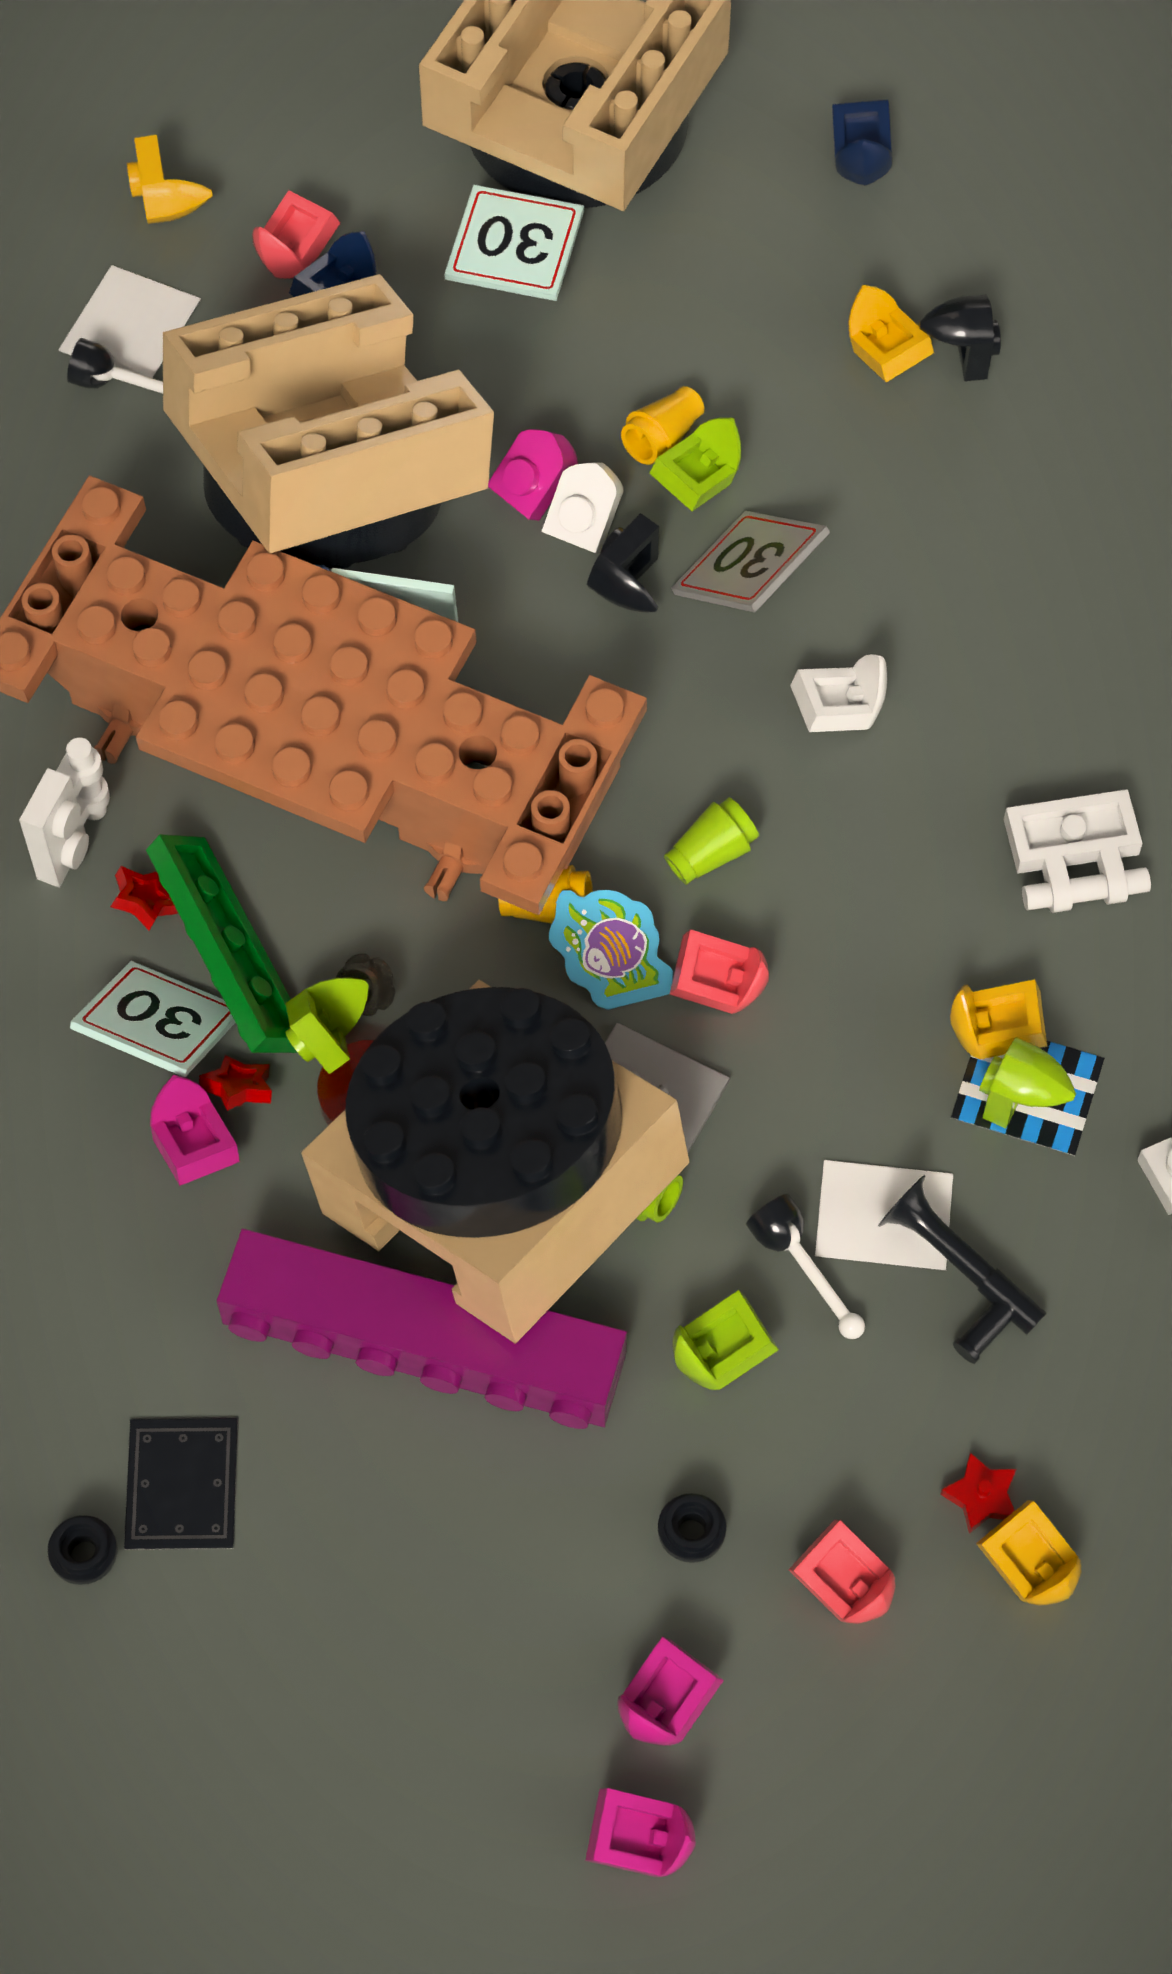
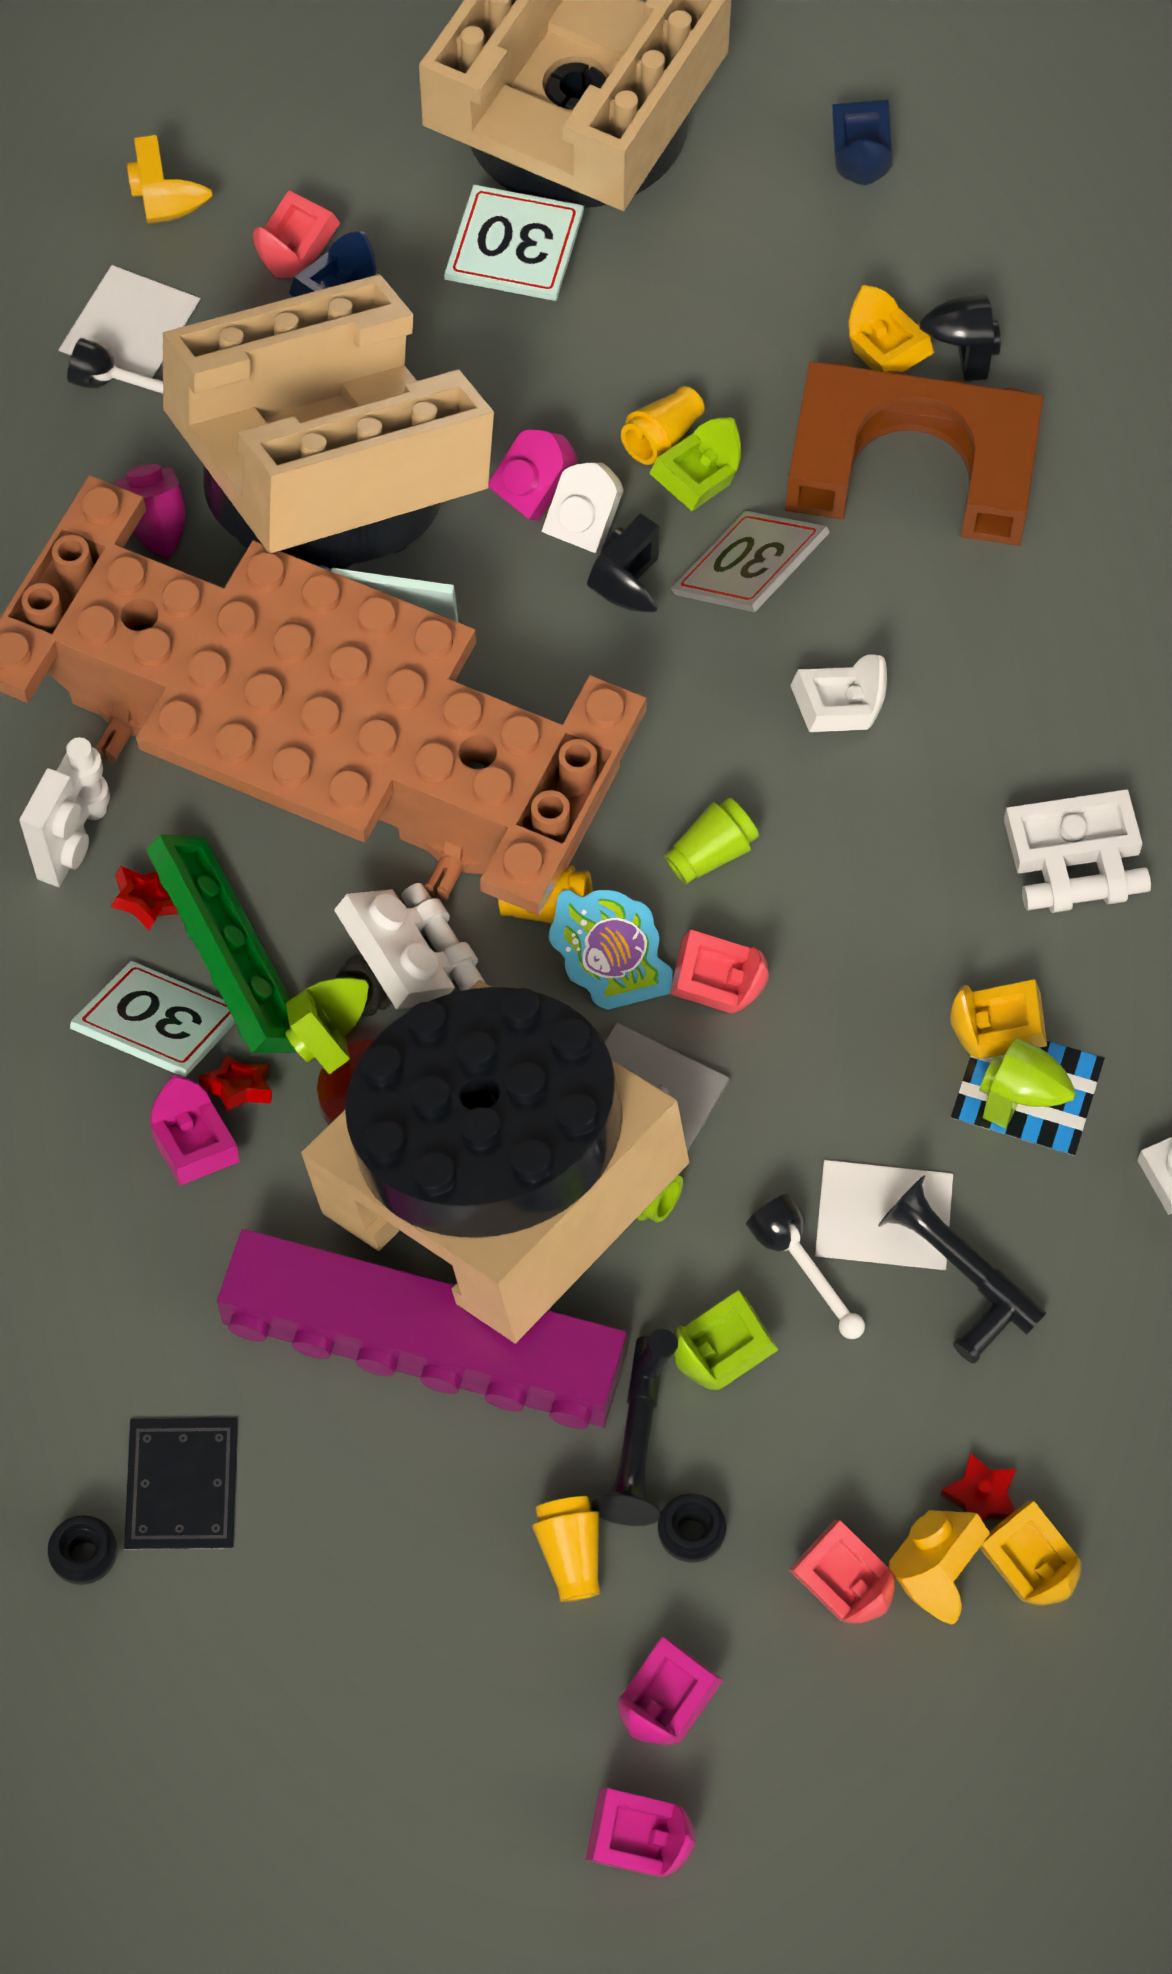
none -> dark pink plate [114,464,186,558]
none -> white plate [334,883,485,1009]
none -> yellow cone [532,1496,601,1602]
none -> black piece [591,1329,678,1526]
none -> dark orange arch [785,361,1044,546]
none -> yellow plate [889,1510,990,1625]

